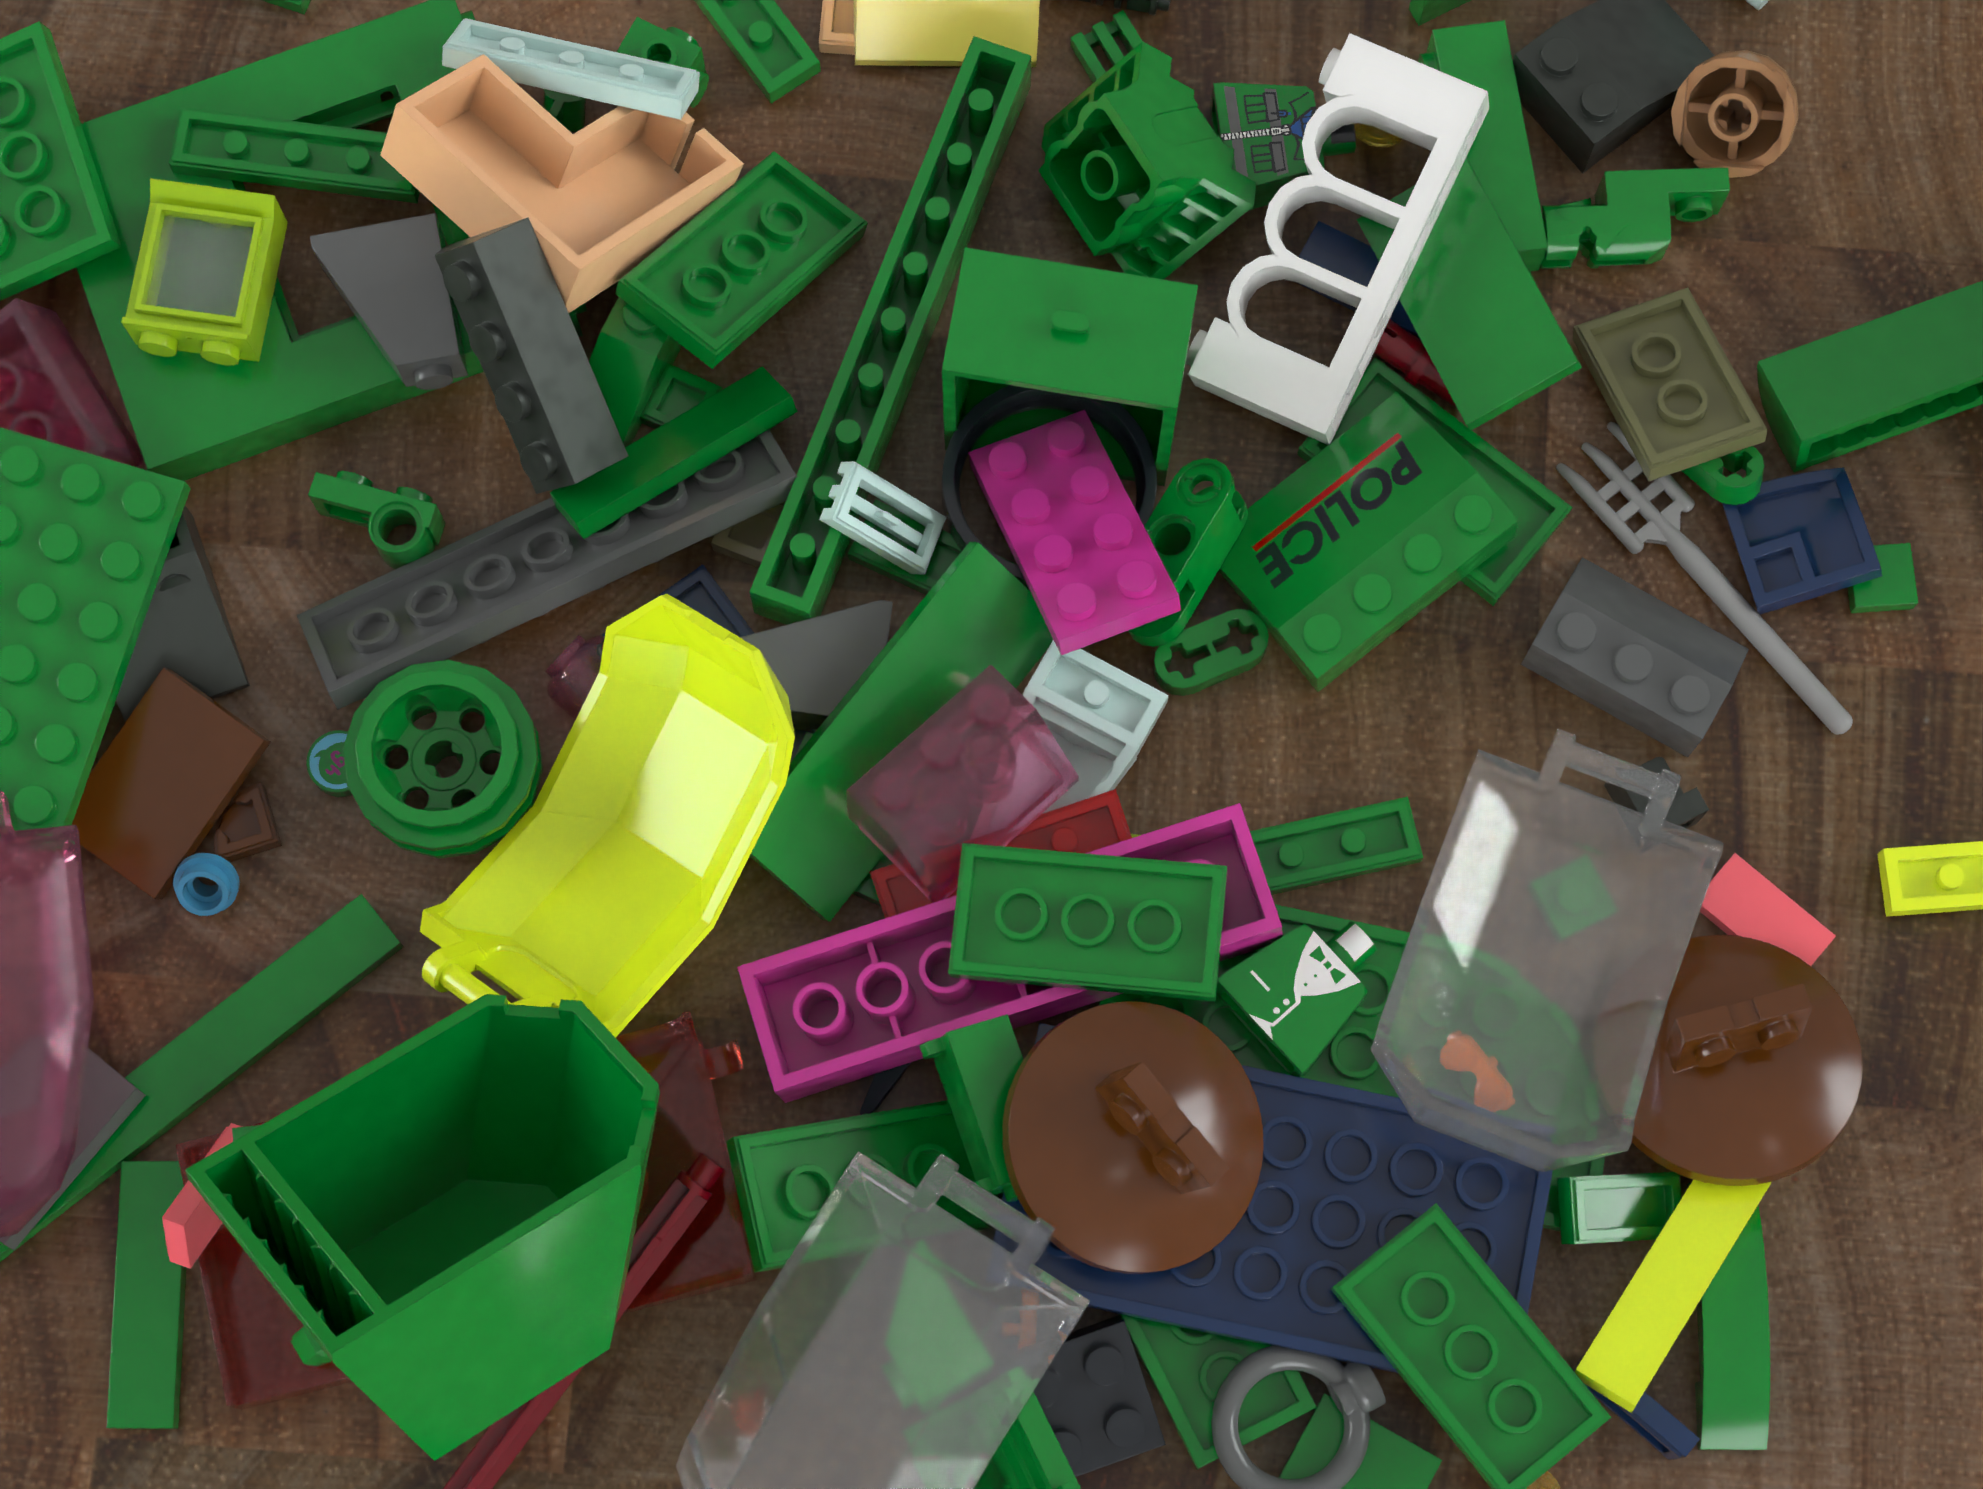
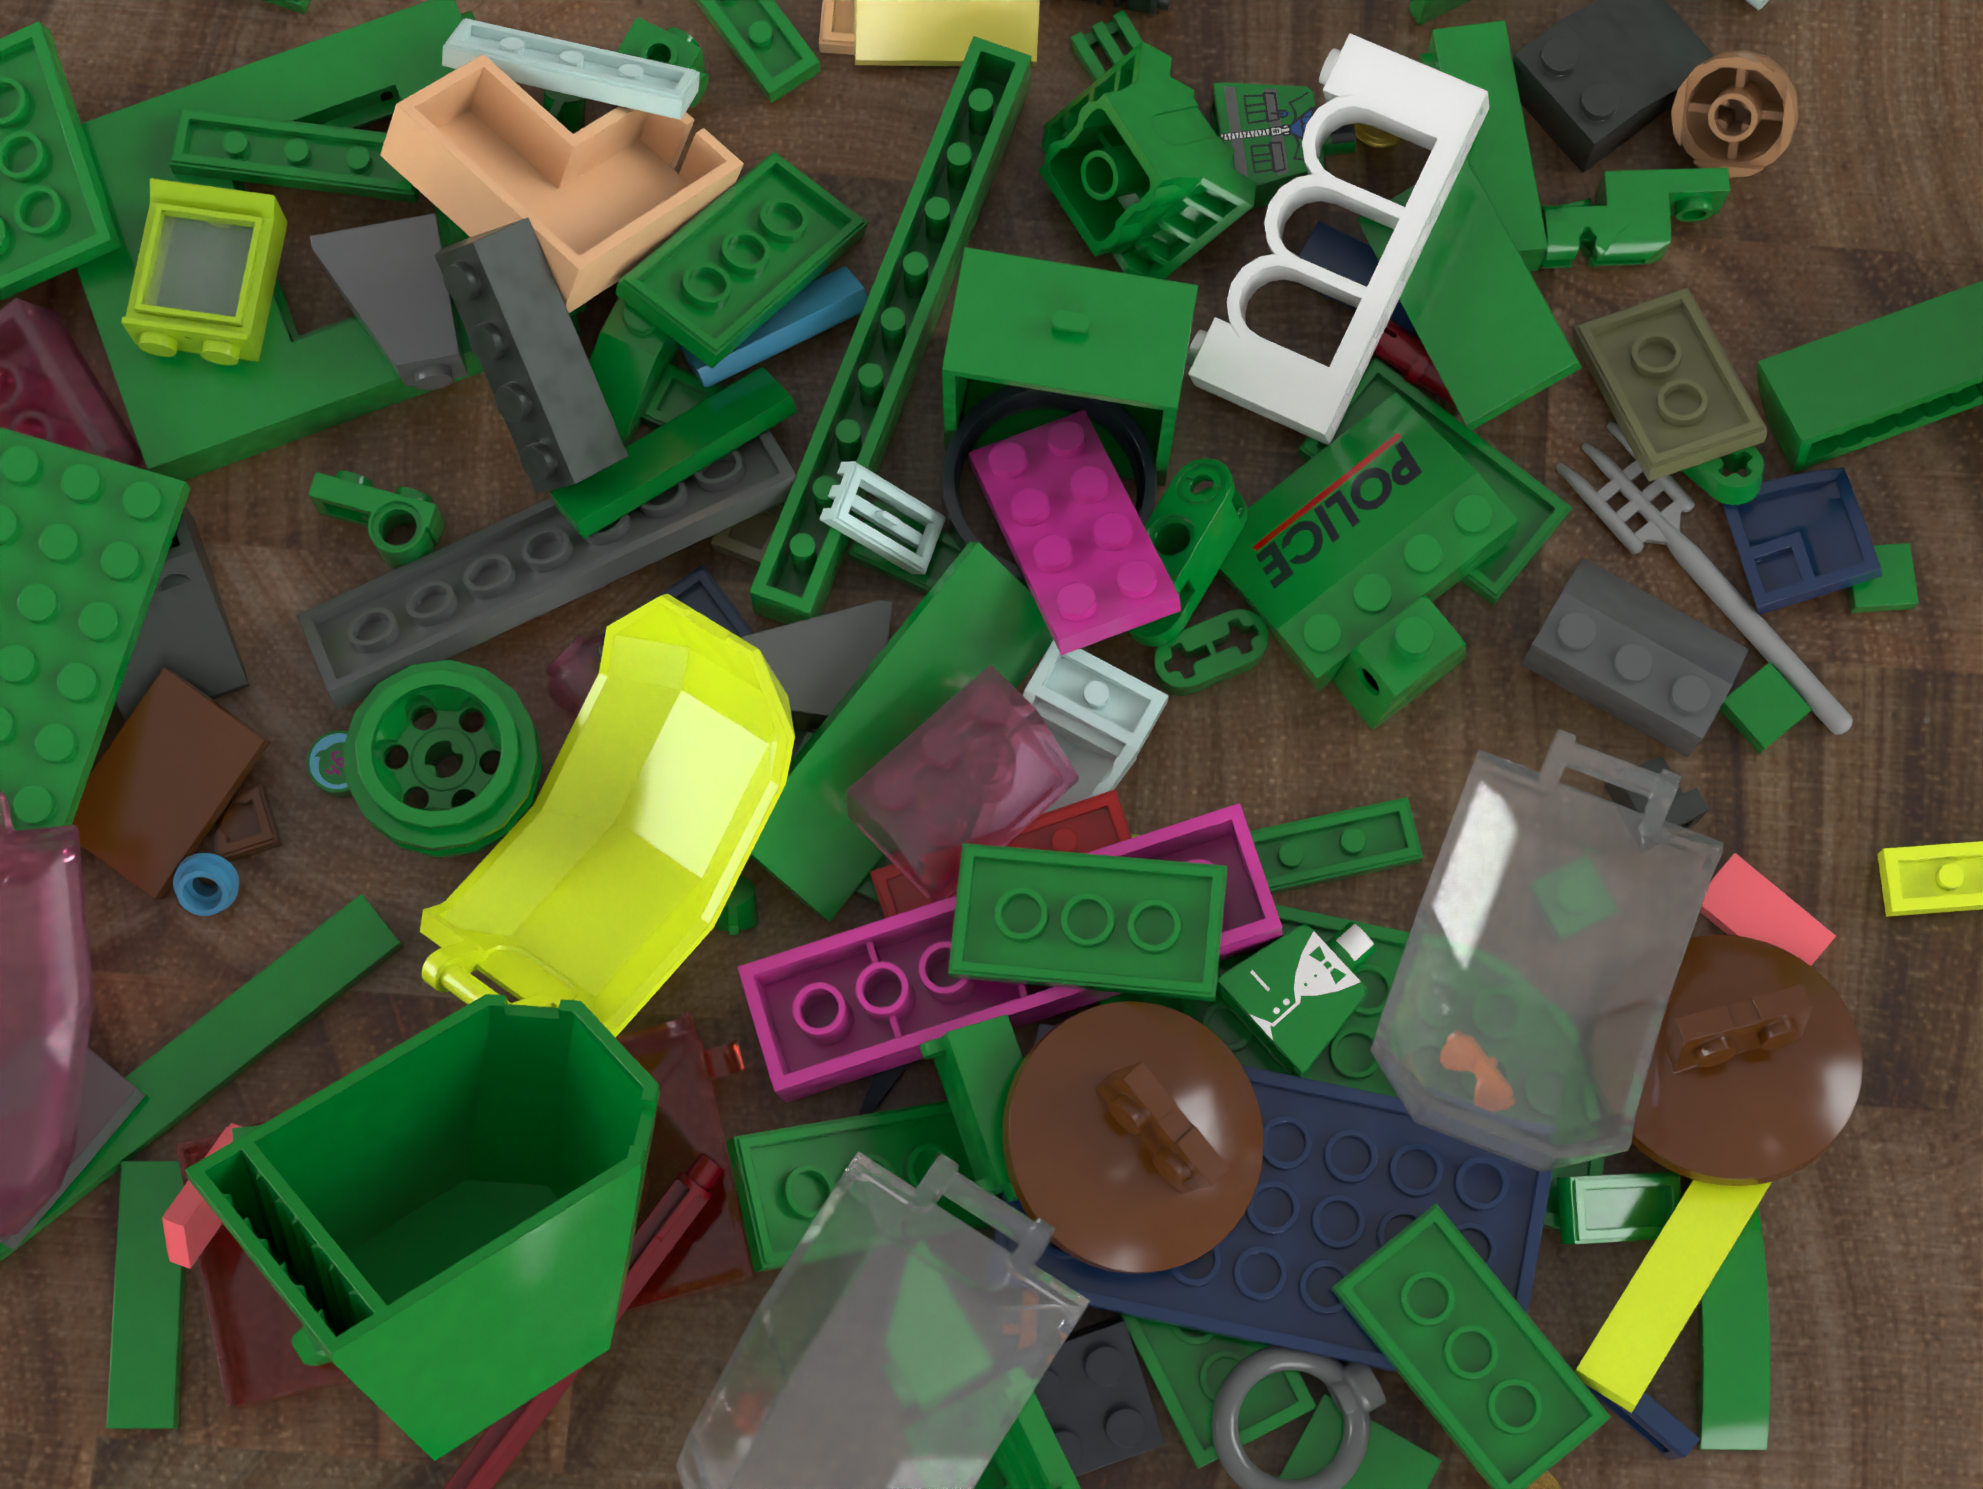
none -> dark azure tile [680,266,868,387]
none -> green piece [715,876,759,936]
none -> green torso [1332,595,1466,731]
none -> green tile [1720,662,1812,754]

